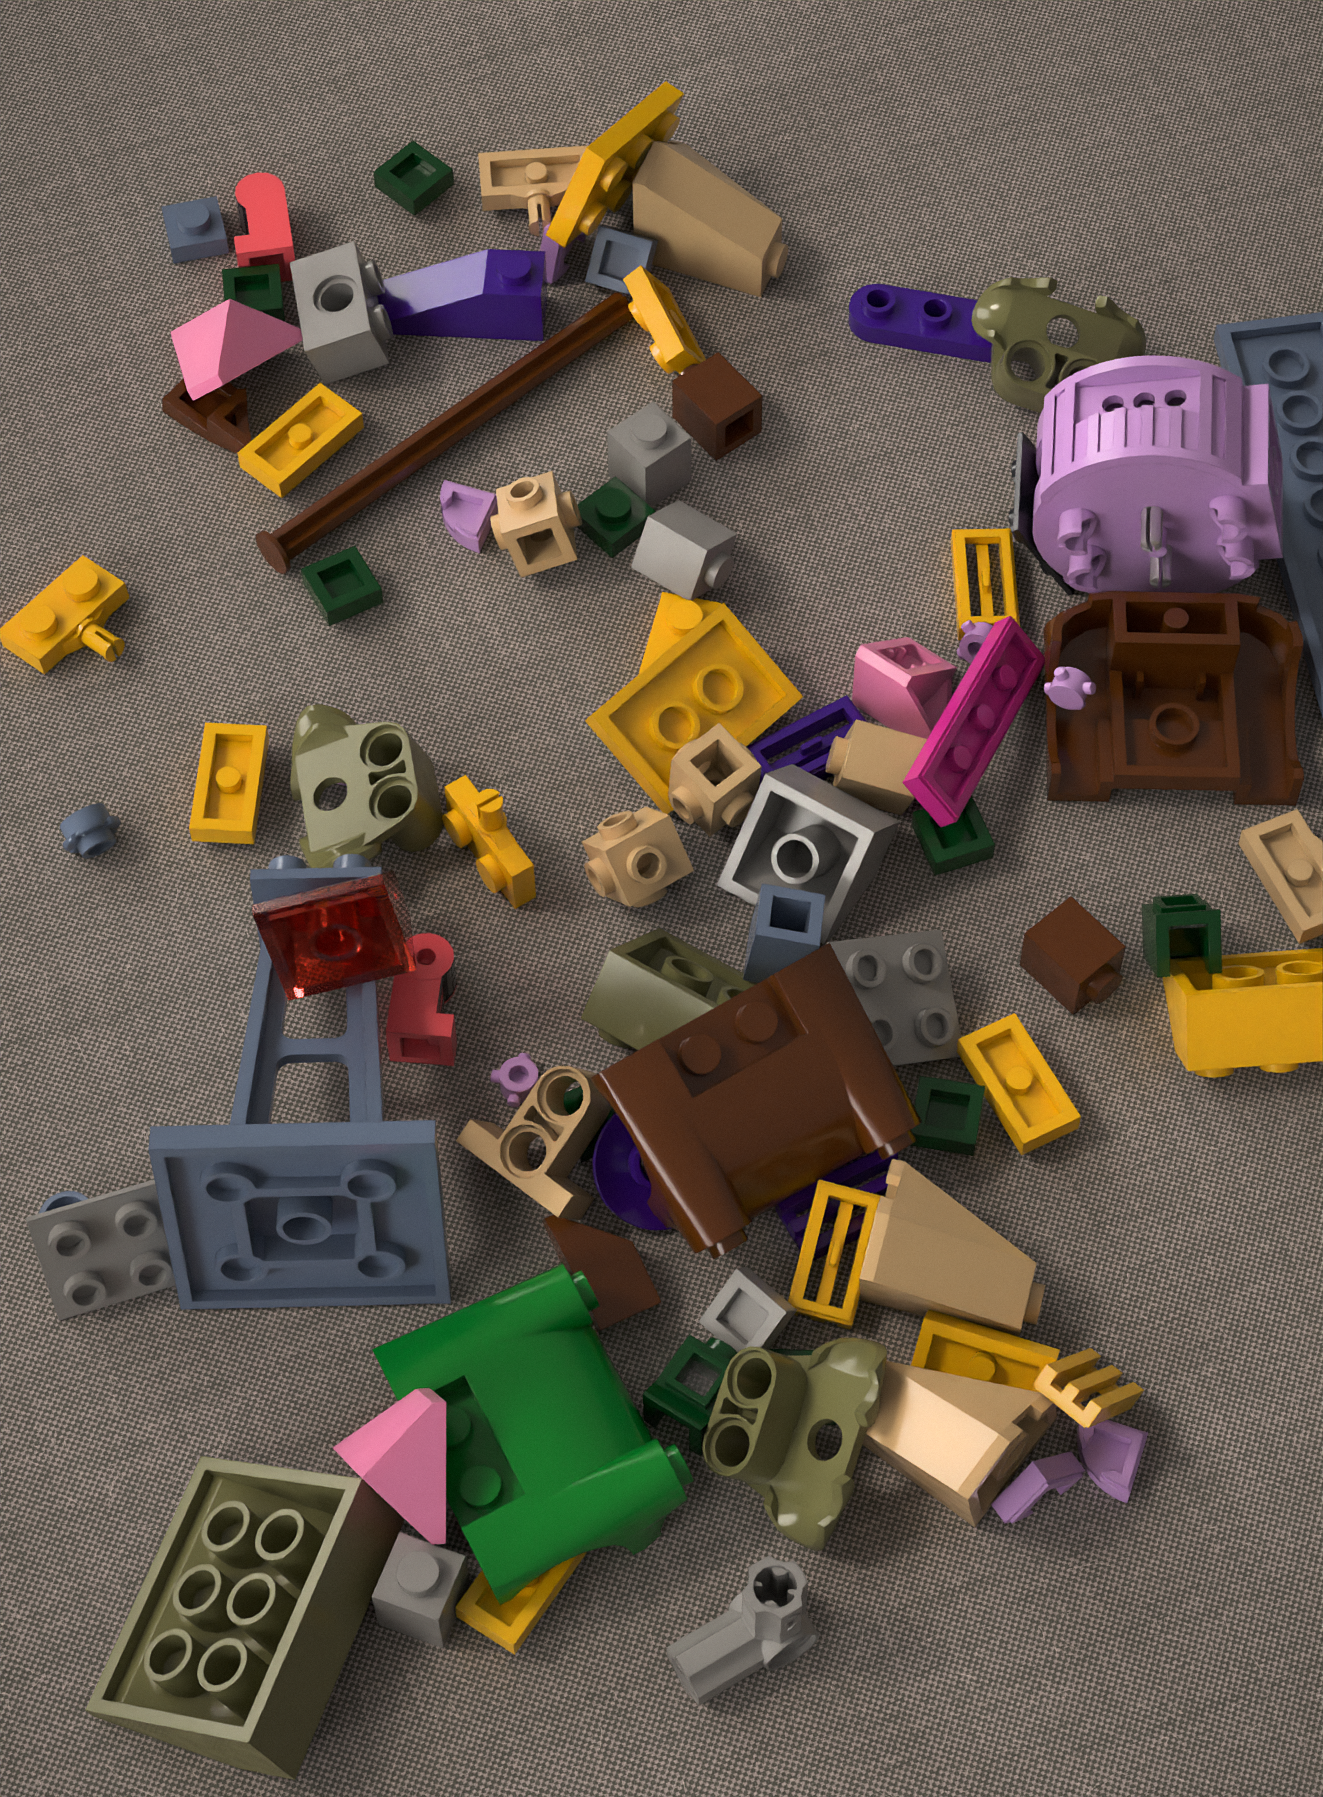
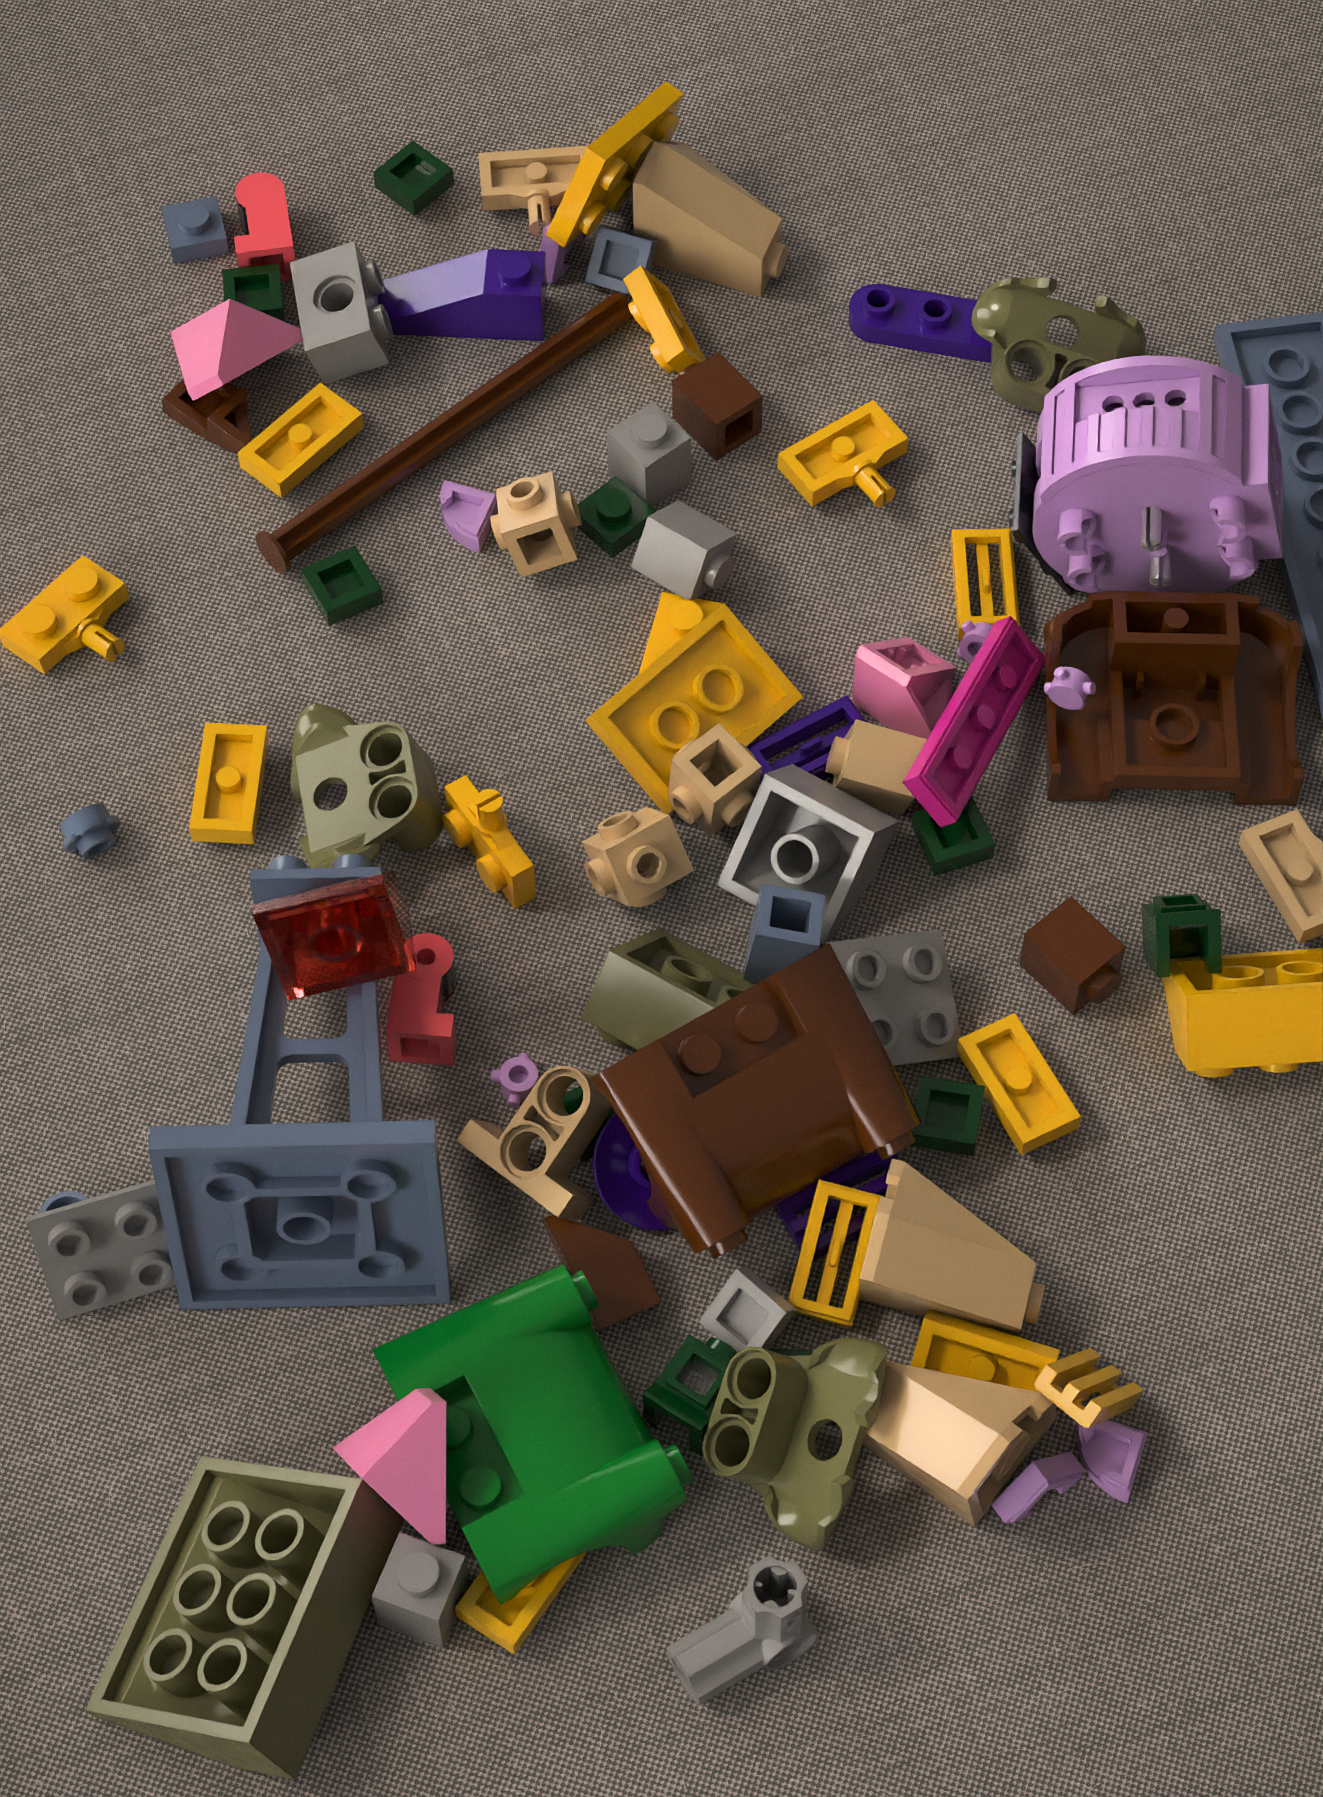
none -> yellow plate [777,400,908,508]

